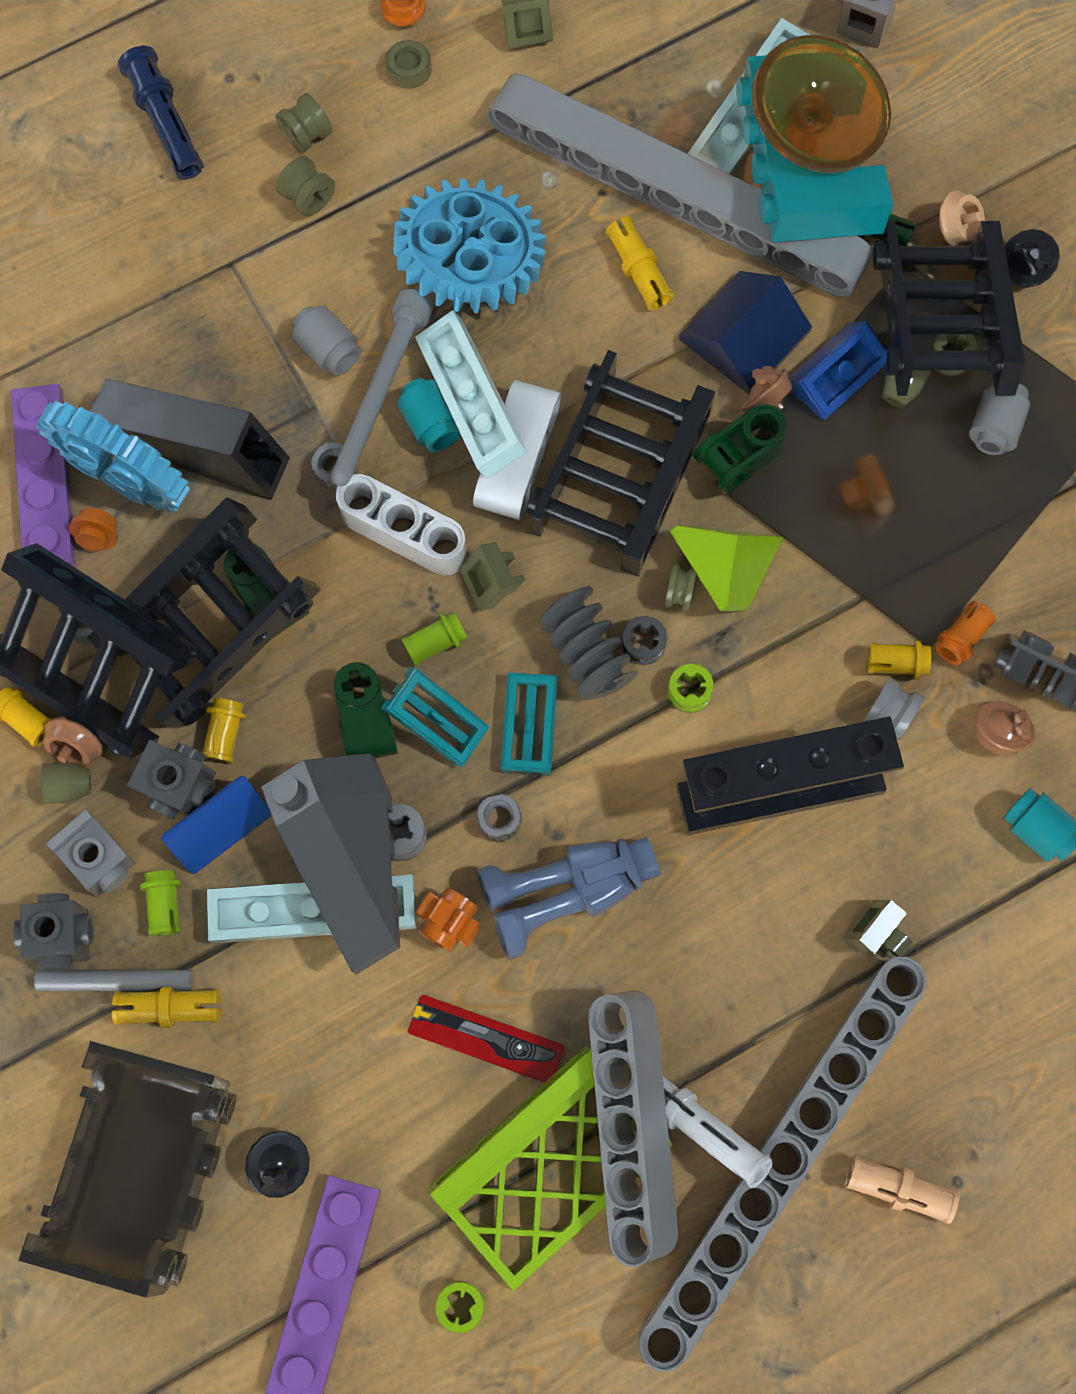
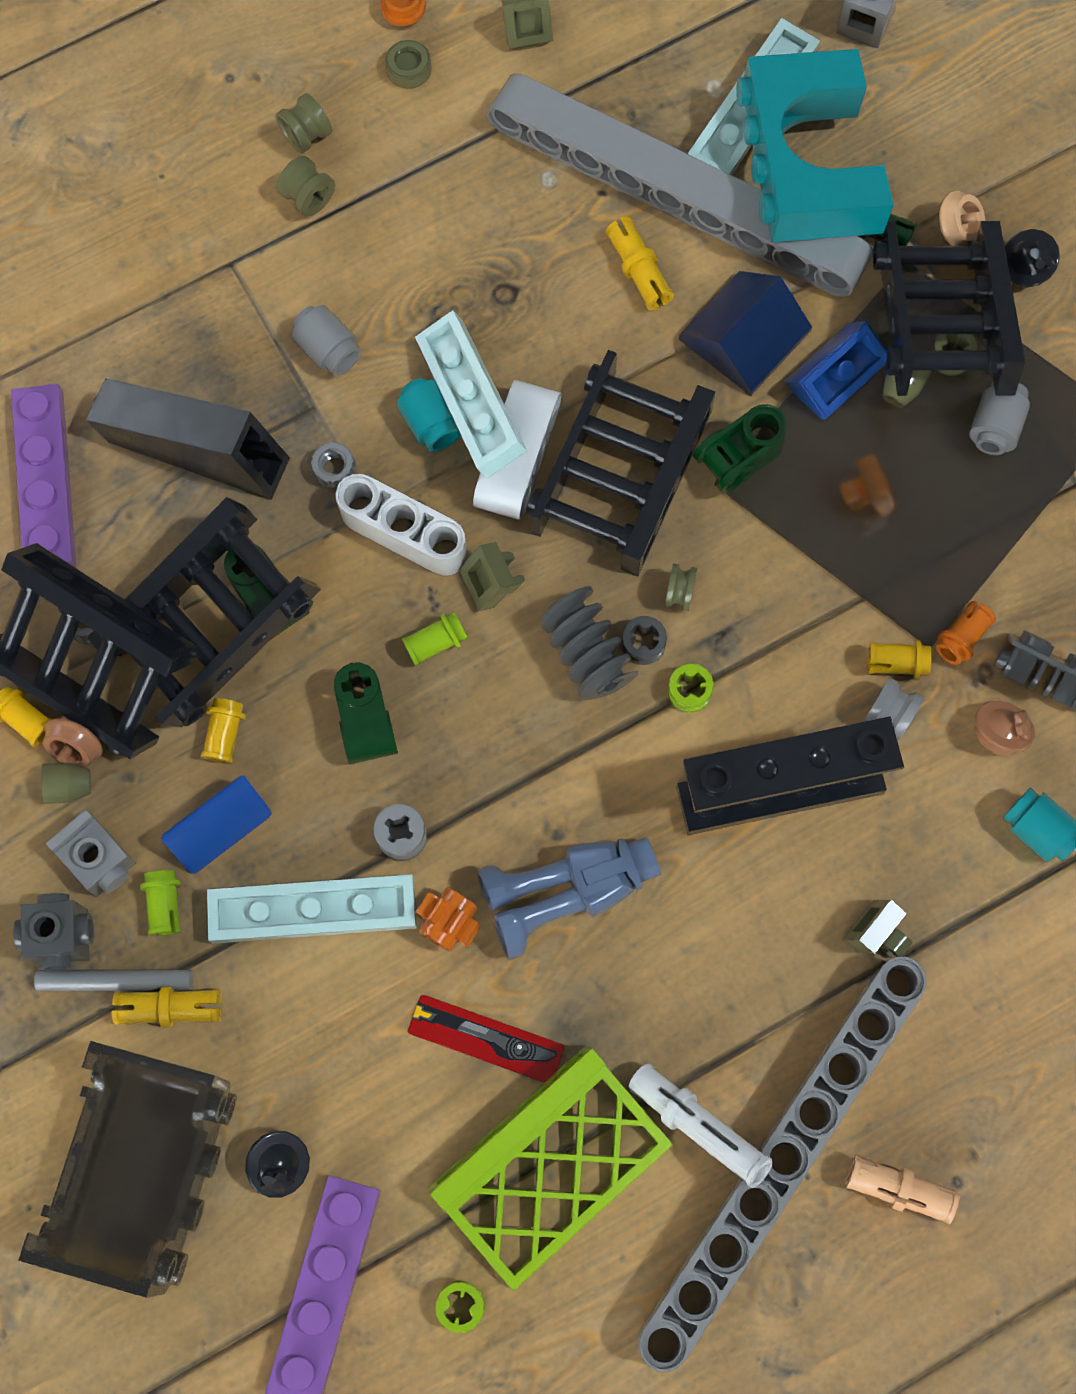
medium azure gear [36,400,190,513] -> none
orange plate [69,508,119,551] -> none
dark blue pin [117,45,204,180] -> none
dark grey brick [127,739,216,820] -> none
dark grey wedge [261,753,401,974] -> none
light grey piece [331,289,434,486] -> none
teal tile [381,667,490,767] -> none
medium azure gear [393,178,546,313] -> none
light grey axle [476,793,522,842] -> none
teal tile [501,672,558,776] -> none
light grey beam [589,990,678,1267] -> none
lime slope [670,525,784,611] -> none
nougat hat [741,366,793,412] -> none
clear orange dish [752,35,891,173] -> none

